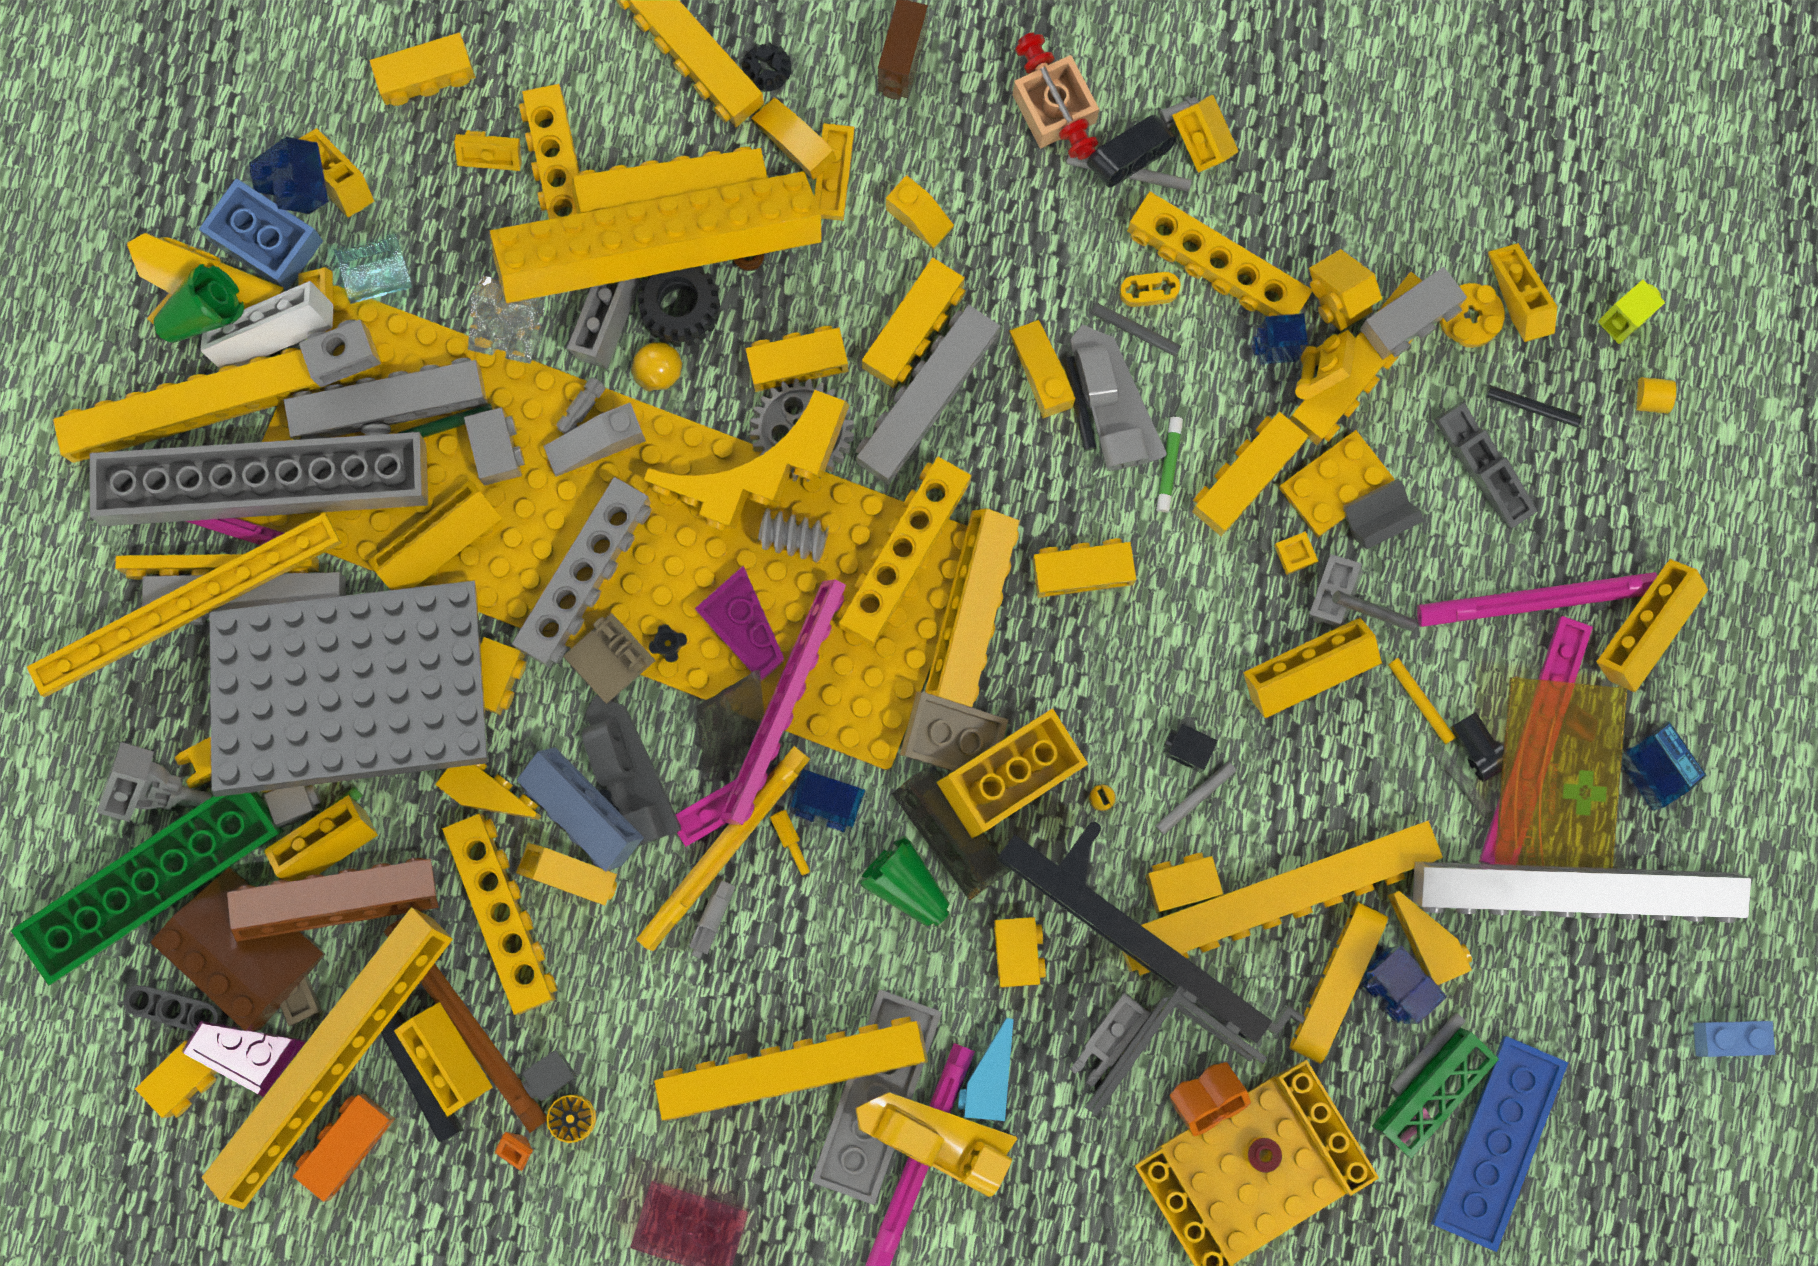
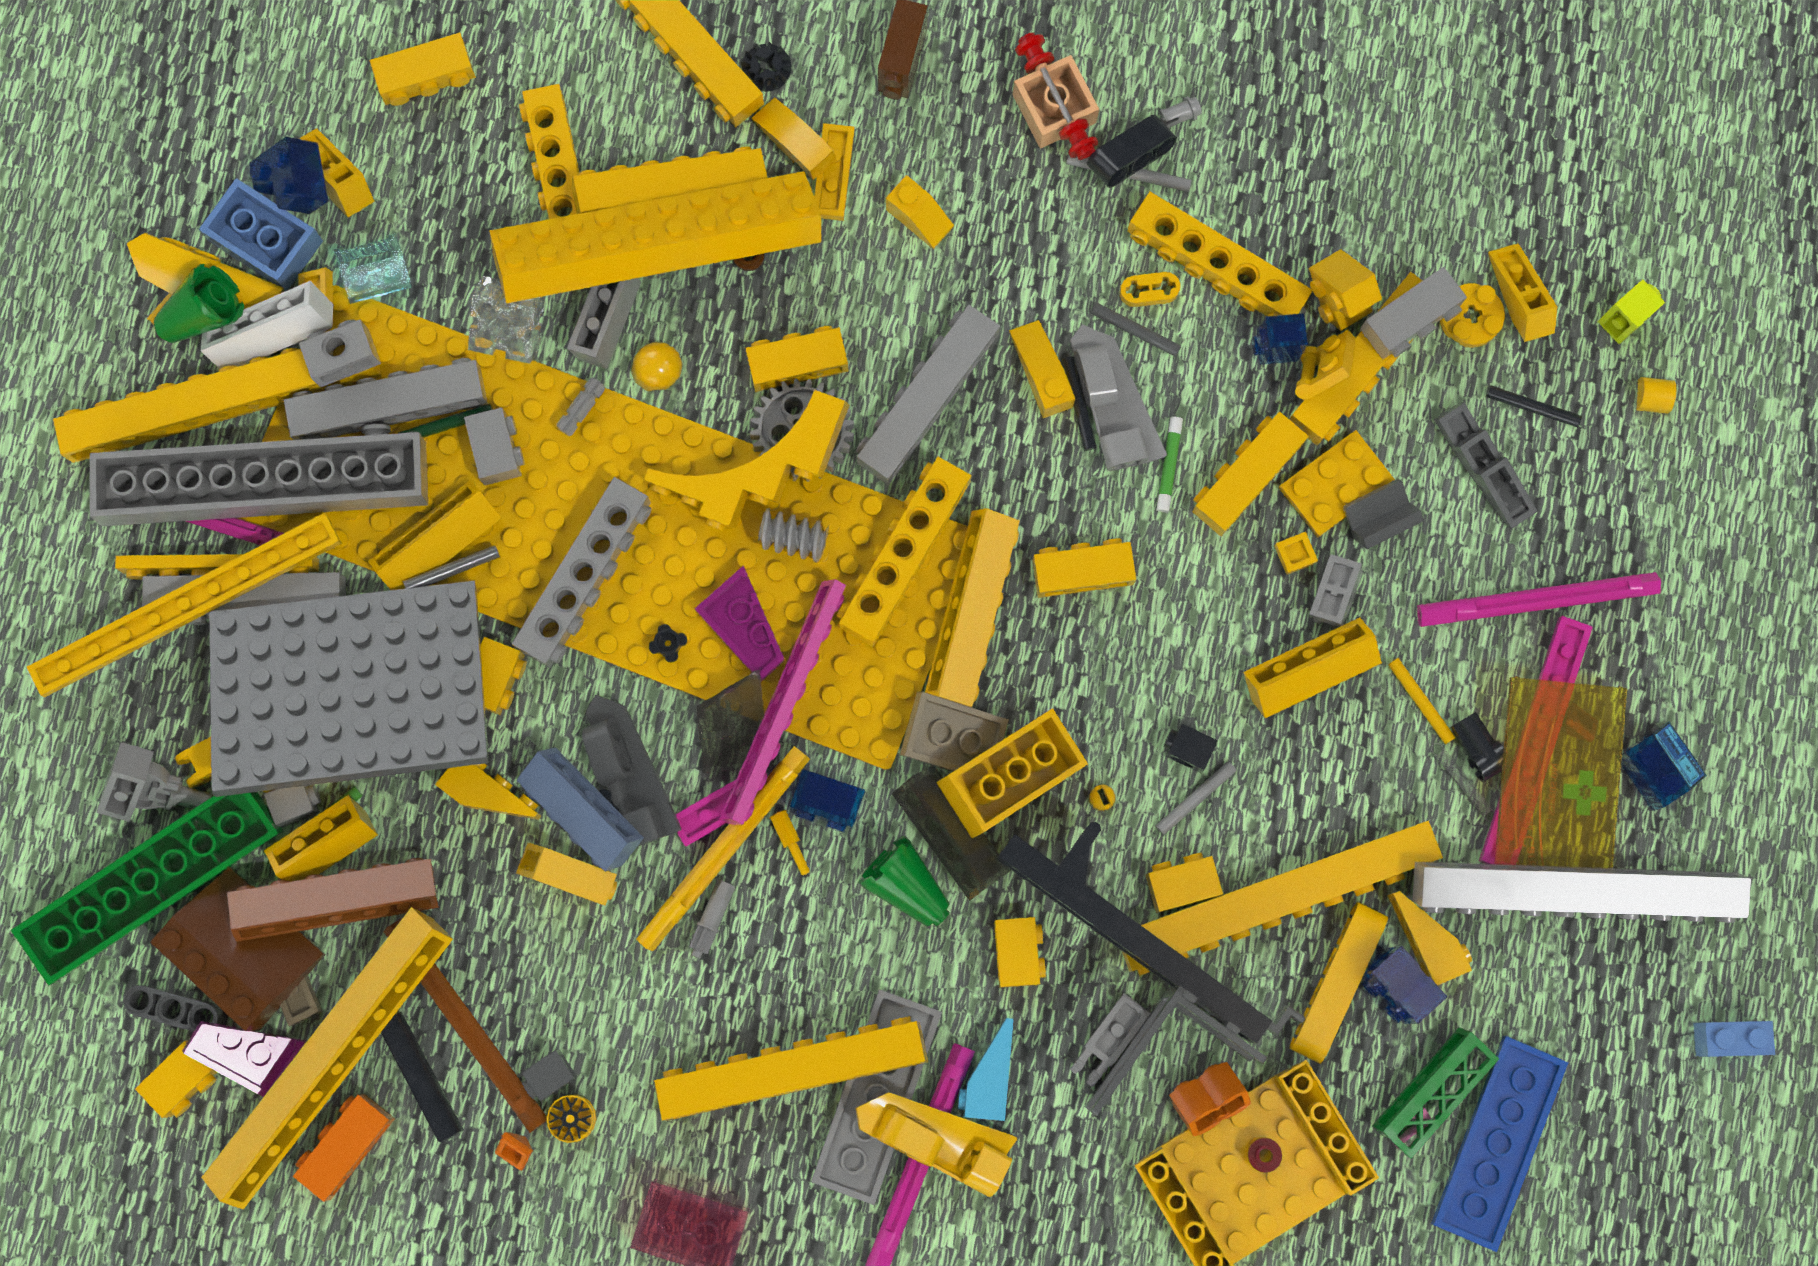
yellow brick [394,1002,493,1117] -> none
yellow brick [442,813,558,1015] -> none
yellow hinge [454,130,522,171] -> none
light grey slope [544,403,646,477] -> none
dark tan hinge [563,613,656,704] -> none
black tyre [637,266,720,347] -> none
yellow brick [862,257,966,389] -> none
yellow panel [1172,95,1238,173] -> none
flat silver bar [1332,591,1417,631] -> none
light grey bar [1390,1013,1466,1096] -> none
yellow brick [1596,559,1708,693] -> none
none -> dark grey bar [403,545,500,589]

